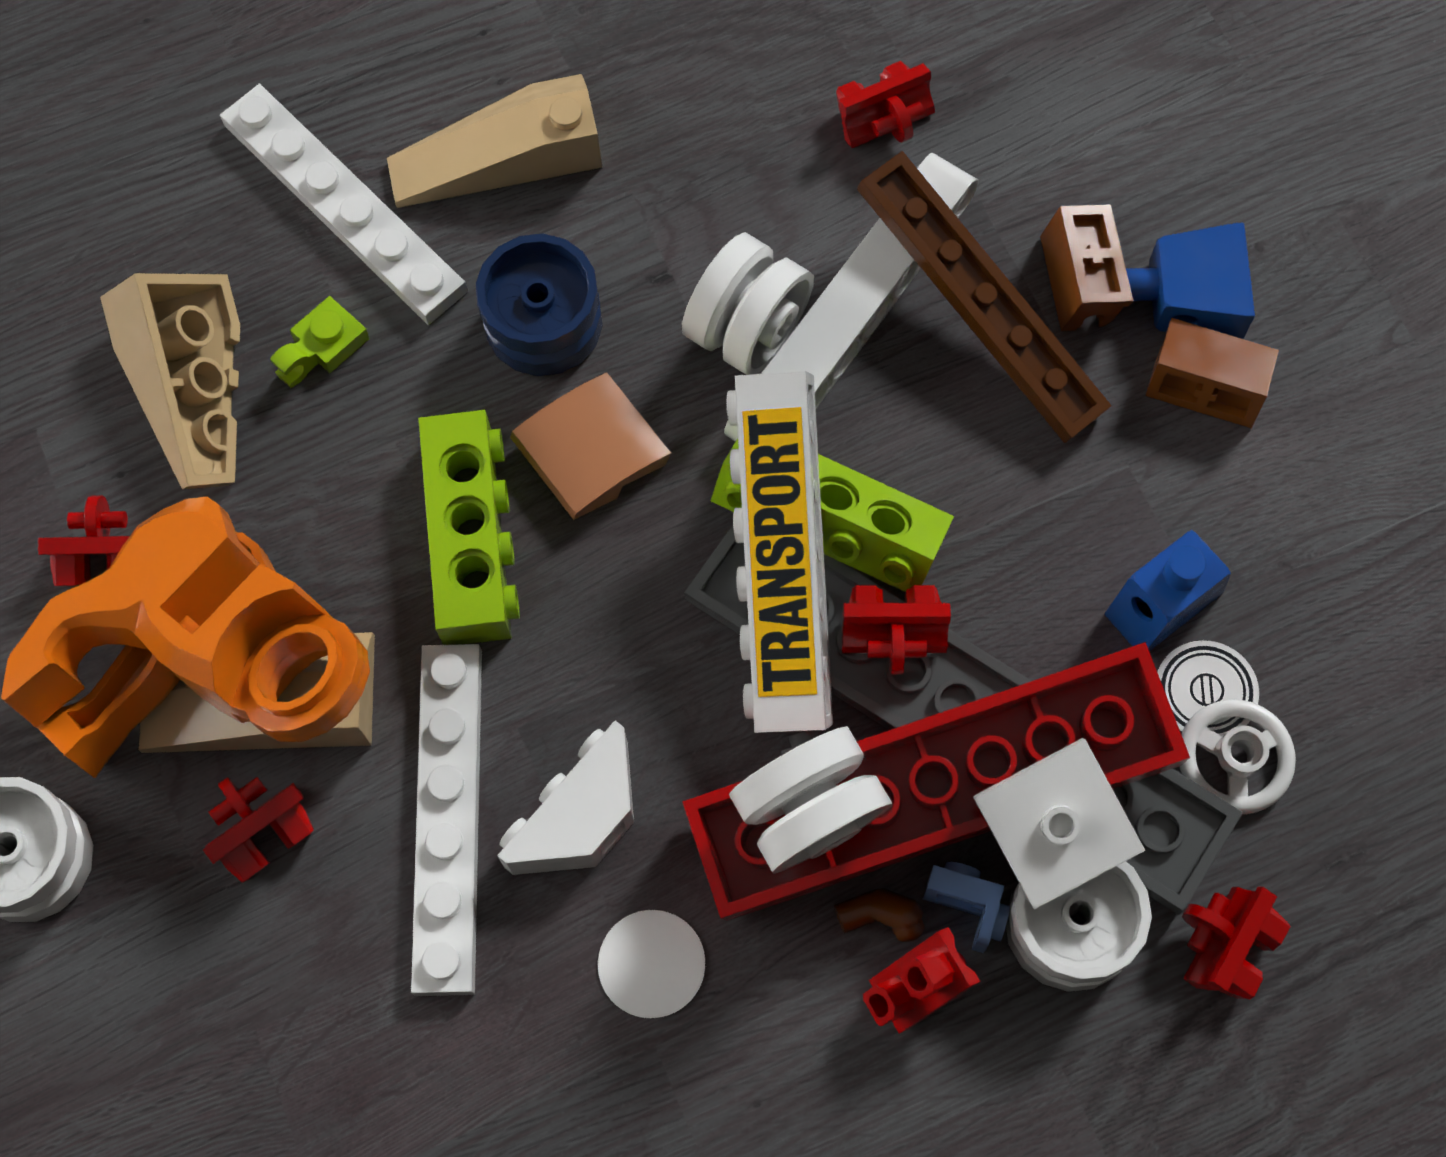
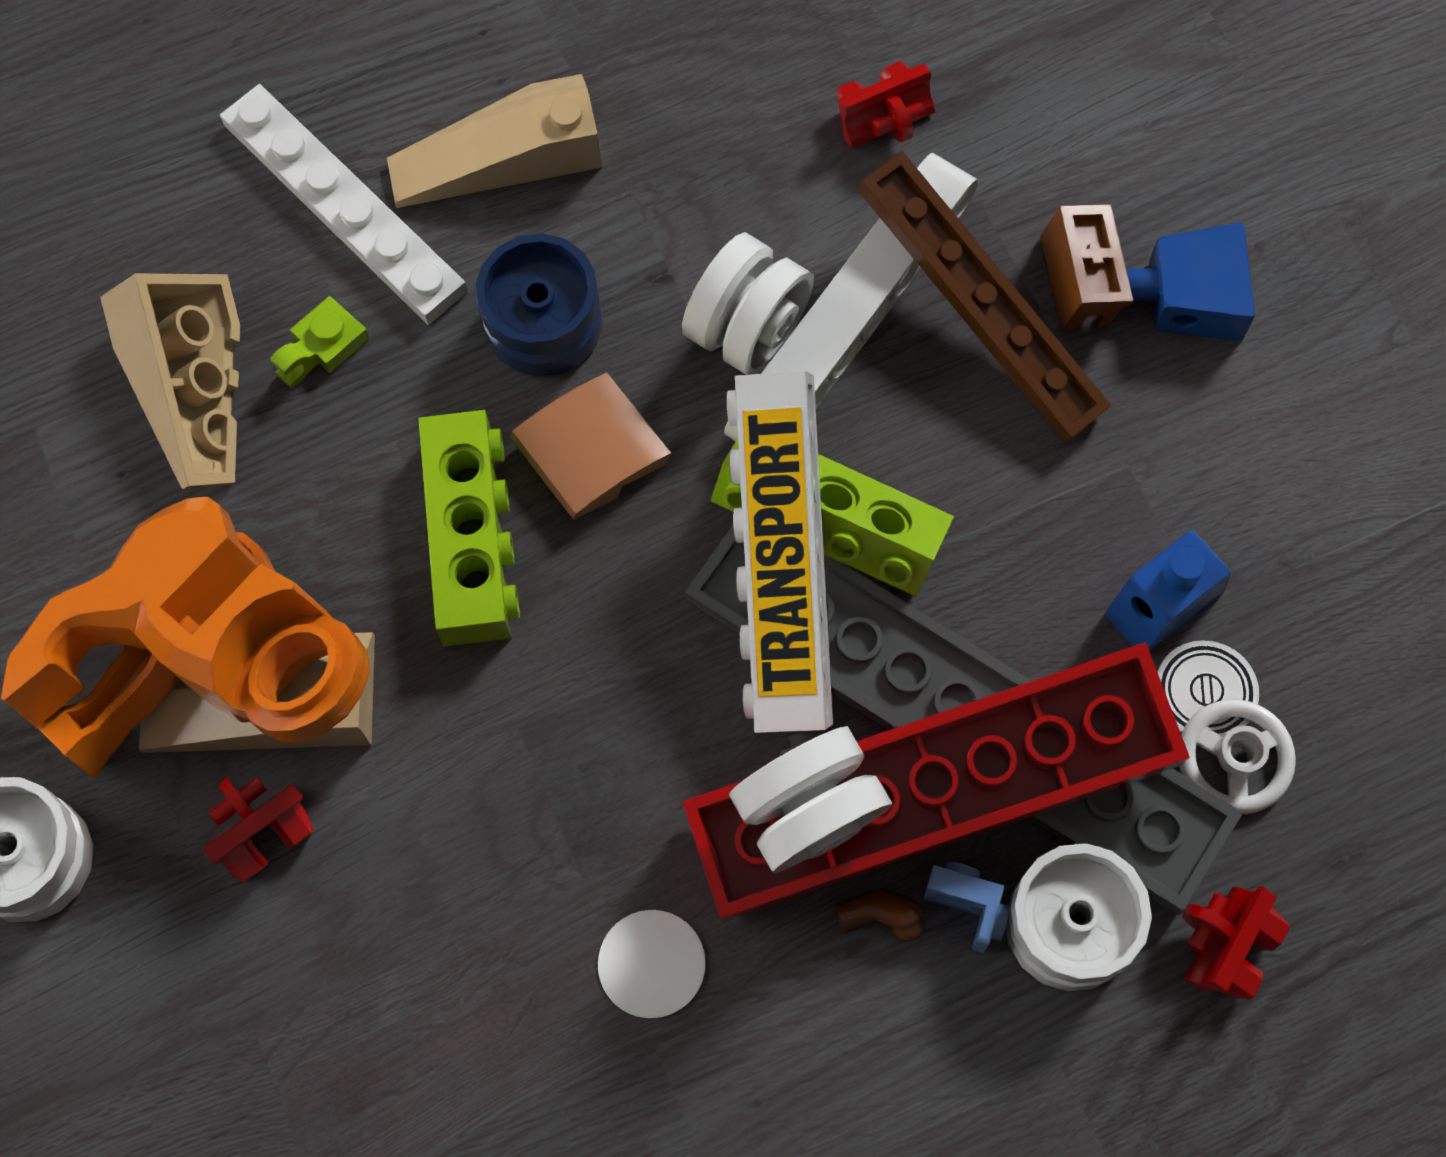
red hips [38,495,130,586] -> none
white plate [411,644,482,996] -> none
white slope [497,720,634,875] -> none
red hips [842,585,951,675] -> none
red hips [863,927,981,1034] -> none
white plate [973,738,1146,909] -> none
dark orange hinge [1145,318,1279,429] -> none

